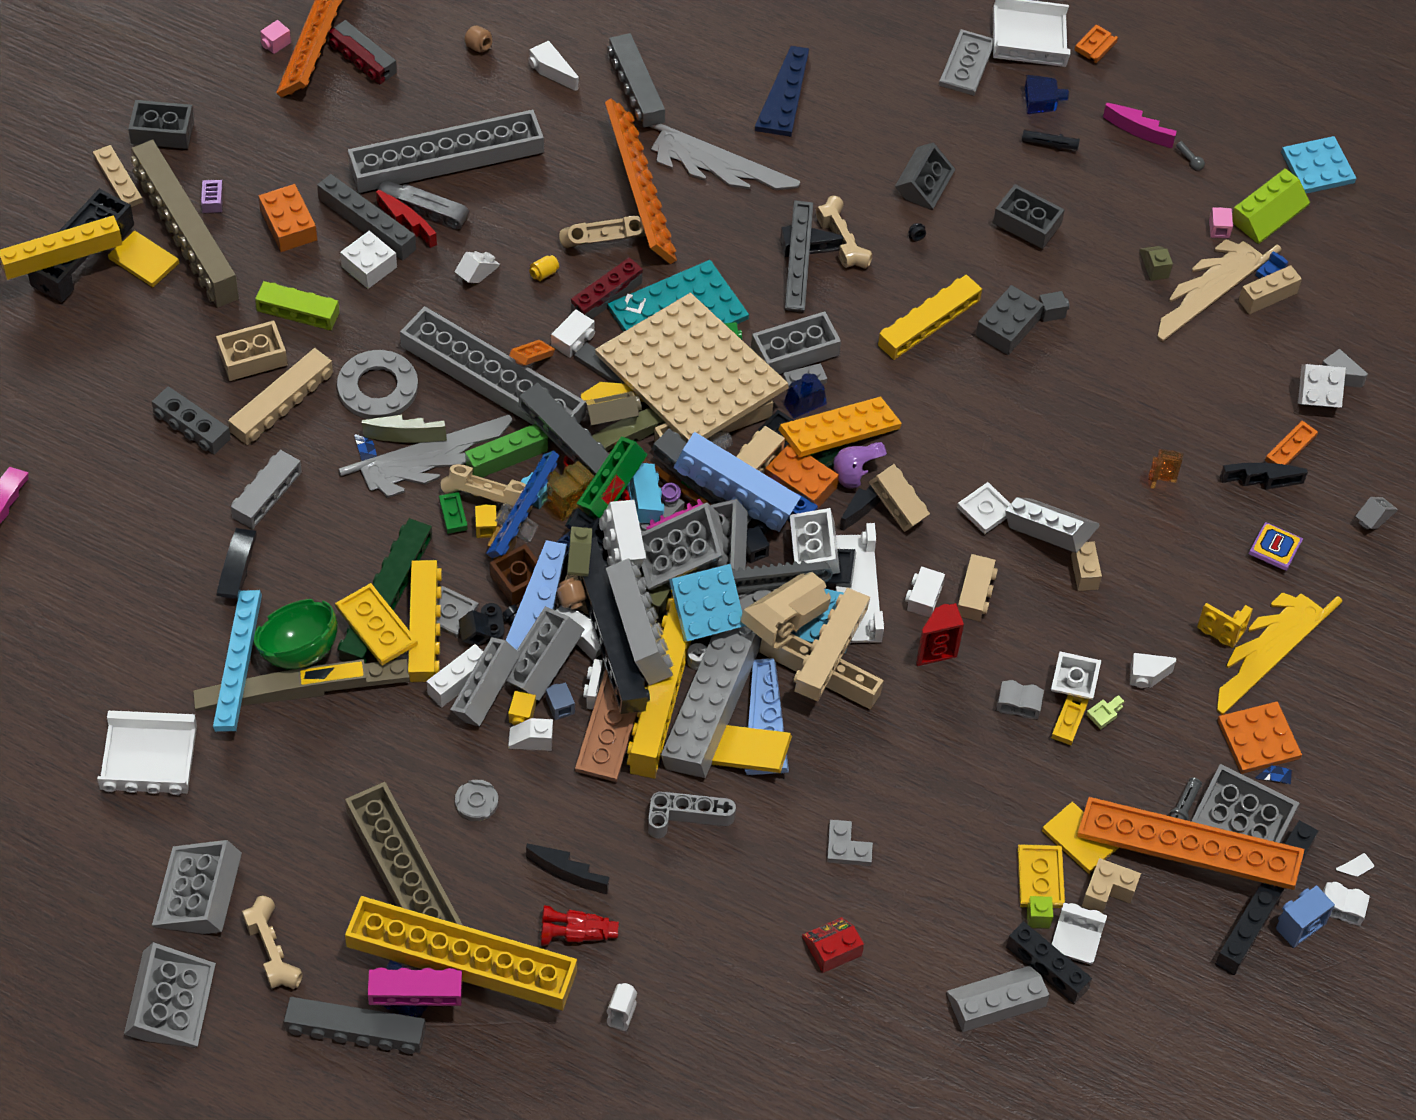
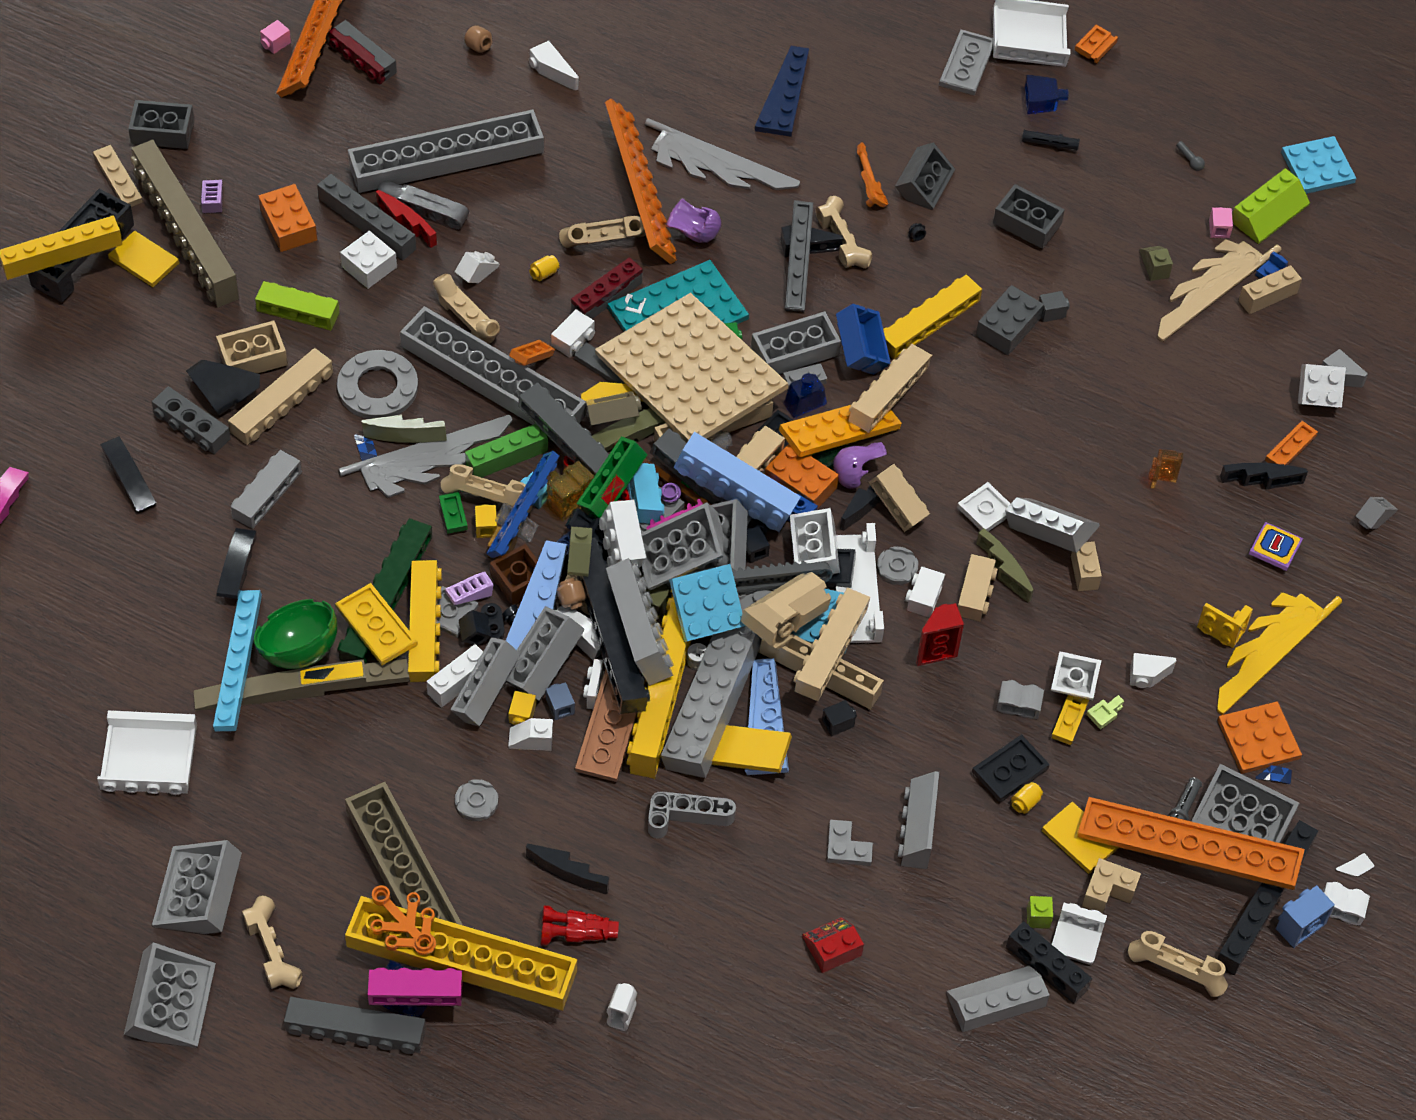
dark grey brick [607,33,665,128] -> none
yellow tile [1017,845,1065,908] -> none
dark pink slope [1103,102,1177,148] -> none
none -> black slope [100,436,156,513]
none -> black panel [186,360,260,416]
none -> orange plant [371,885,436,955]
none -> tan plate [433,274,500,344]
none -> lavender slope [445,572,493,605]
none -> medium lavender piece [666,199,721,243]
none -> black brick [822,700,857,737]
none -> blue piece [836,304,891,375]
none -> tan brick [848,344,932,433]
none -> orange piece [857,142,888,208]
none -> light grey tile [877,546,918,585]
none -> light grey slope [898,771,939,869]
none -> black plate [972,734,1050,802]
none -> olive slope [976,528,1034,603]
none -> yellow brick [1011,782,1043,814]
none -> tan plate [1128,931,1228,997]

